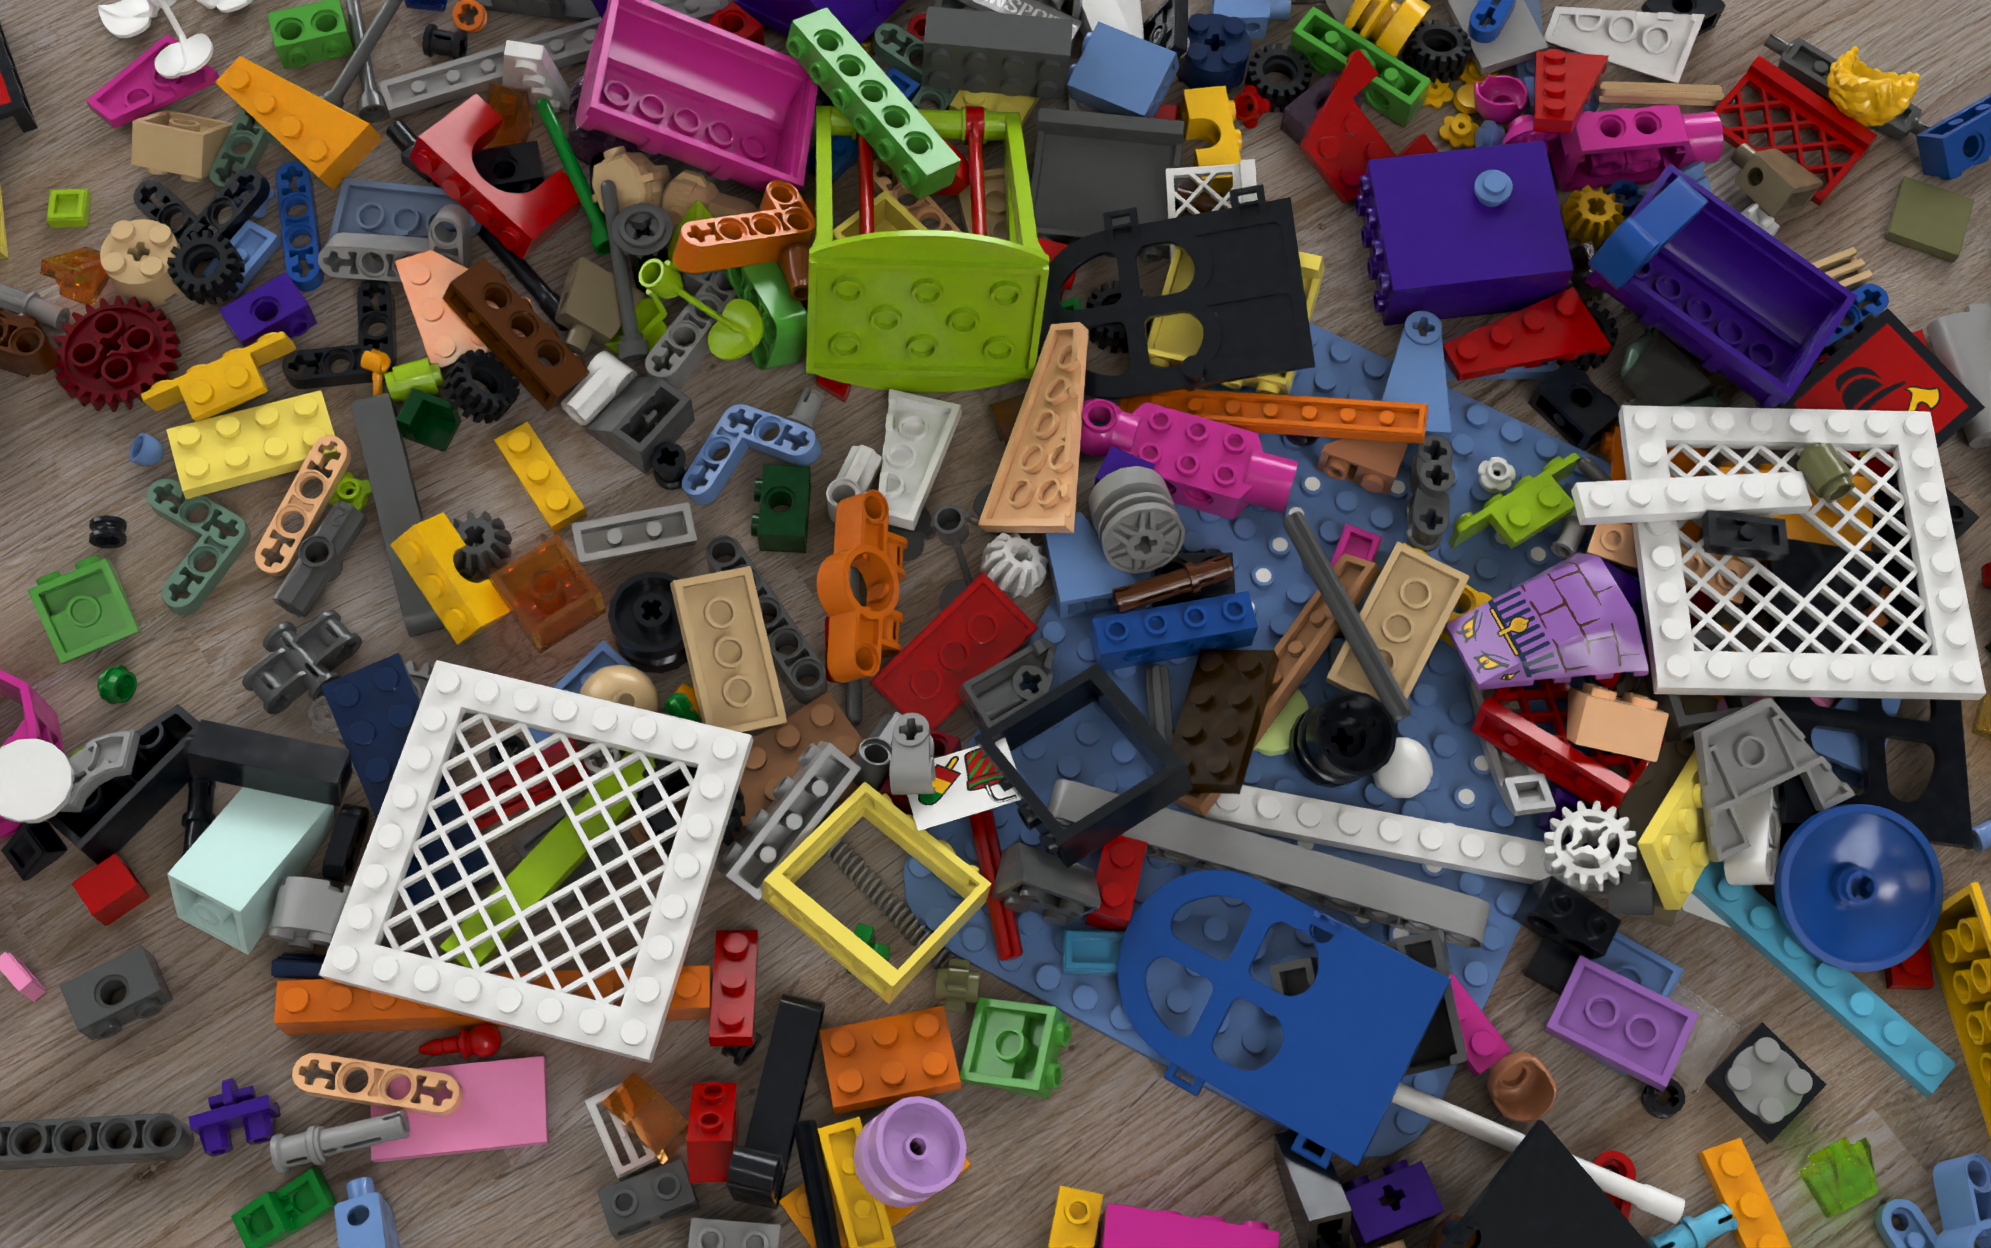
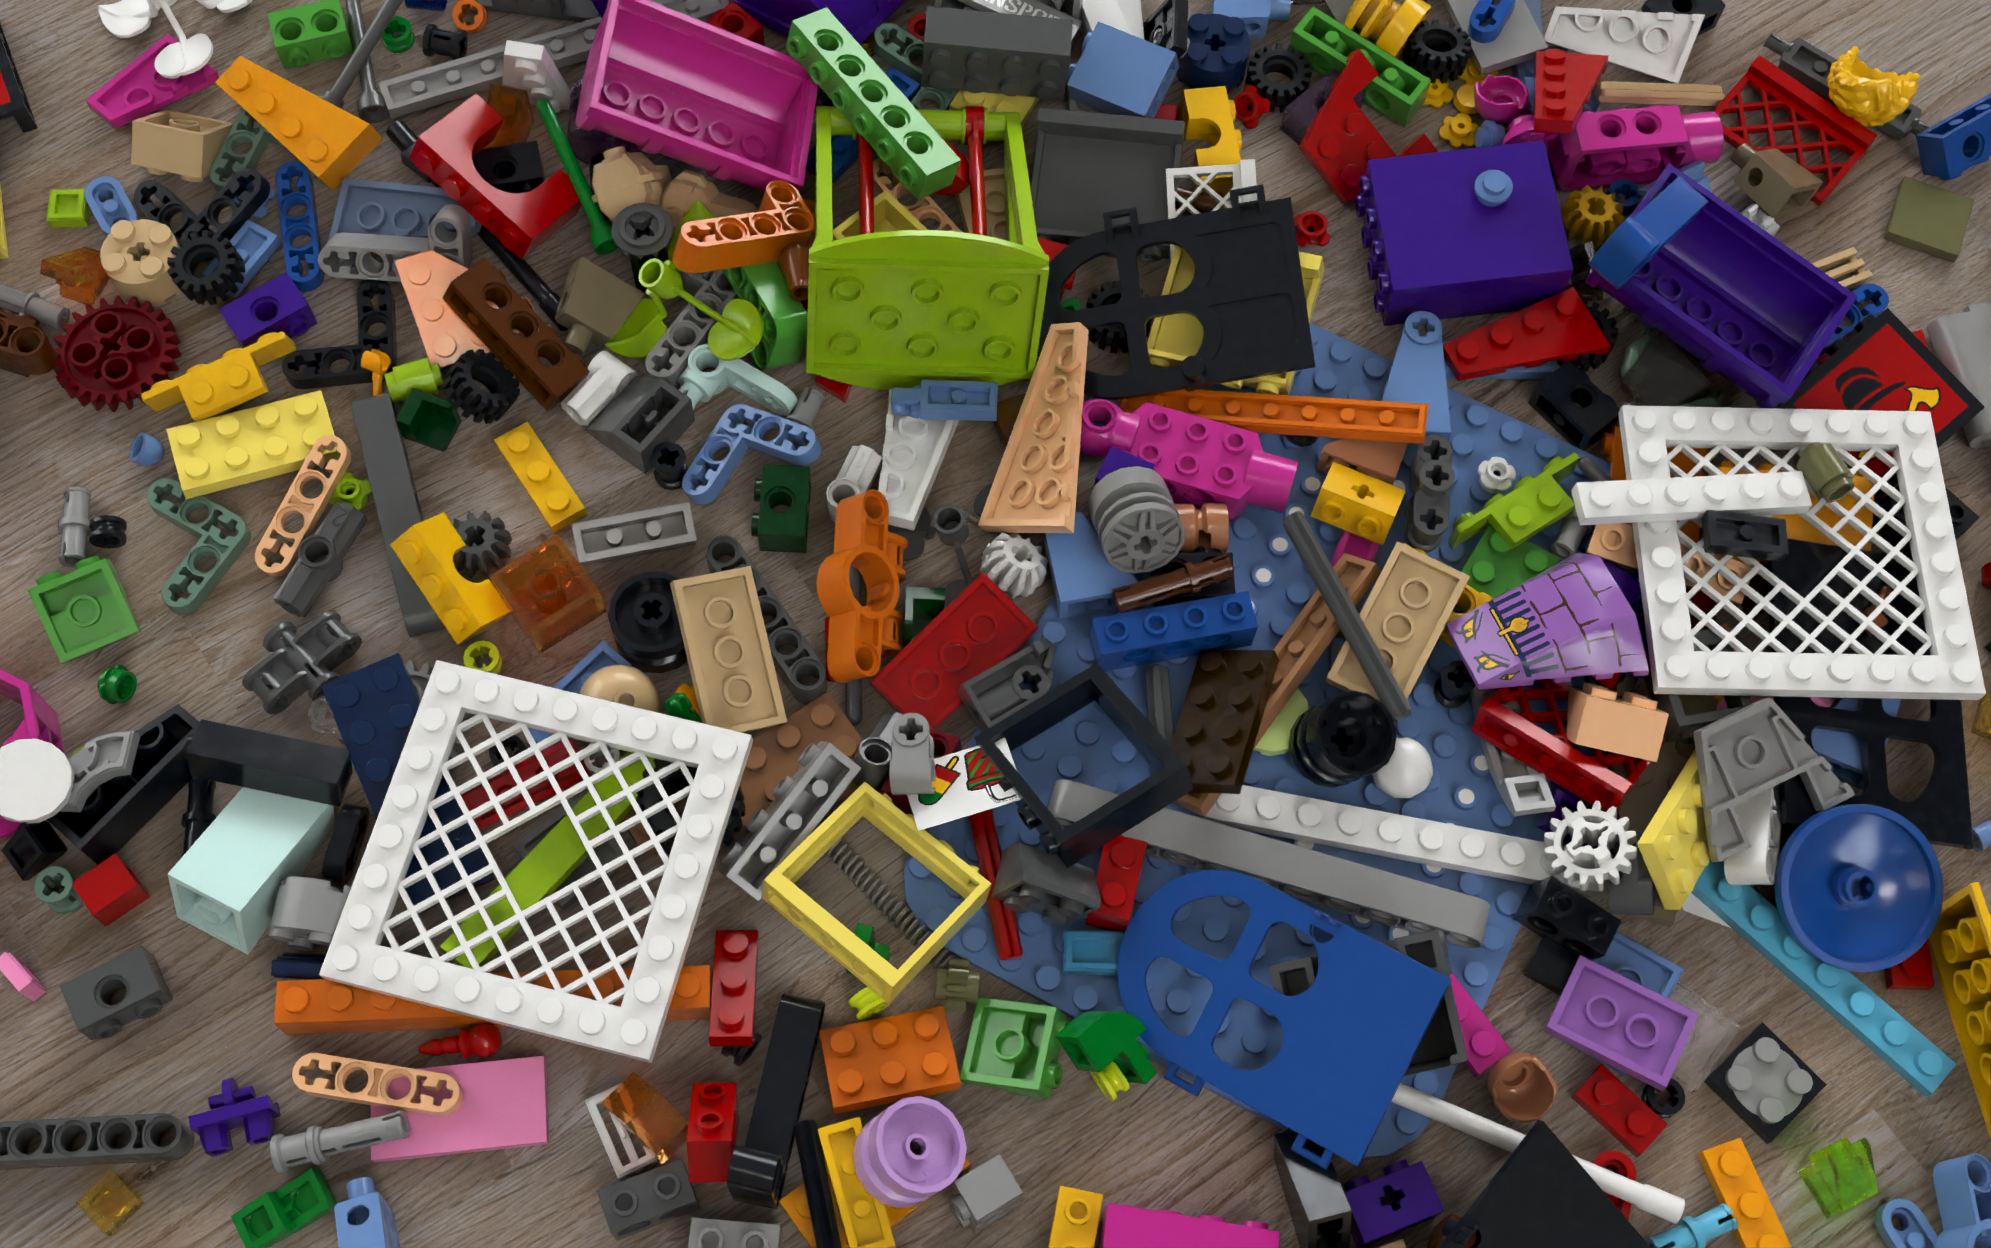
dark grey piece [601,180,649,361] -> none
none -> sand green bush [34,866,84,914]
none -> light grey pin [58,486,91,567]
none -> clear yellow plate [76,1170,144,1236]
none -> medium blue plate [85,176,140,237]
none -> green bush [381,16,415,53]
none -> neon yellow bush [463,640,503,674]
none -> light aqua piece [678,343,798,416]
none -> neon yellow bush [848,987,890,1021]
none -> medium blue hinge [891,380,998,421]
none -> dark green panel [903,586,945,648]
none -> light grey brick [950,1154,1023,1234]
none -> green brick [1055,1010,1157,1084]
none -> neon yellow bush [1090,1061,1130,1102]
none -> nougat wheel [1174,503,1229,553]
none -> red plate [1294,211,1330,247]
none -> yellow brick [1310,462,1406,545]
none -> black bush [1433,660,1476,708]
none -> bright green plate [1461,524,1560,598]
none -> red plate [1571,1064,1668,1158]

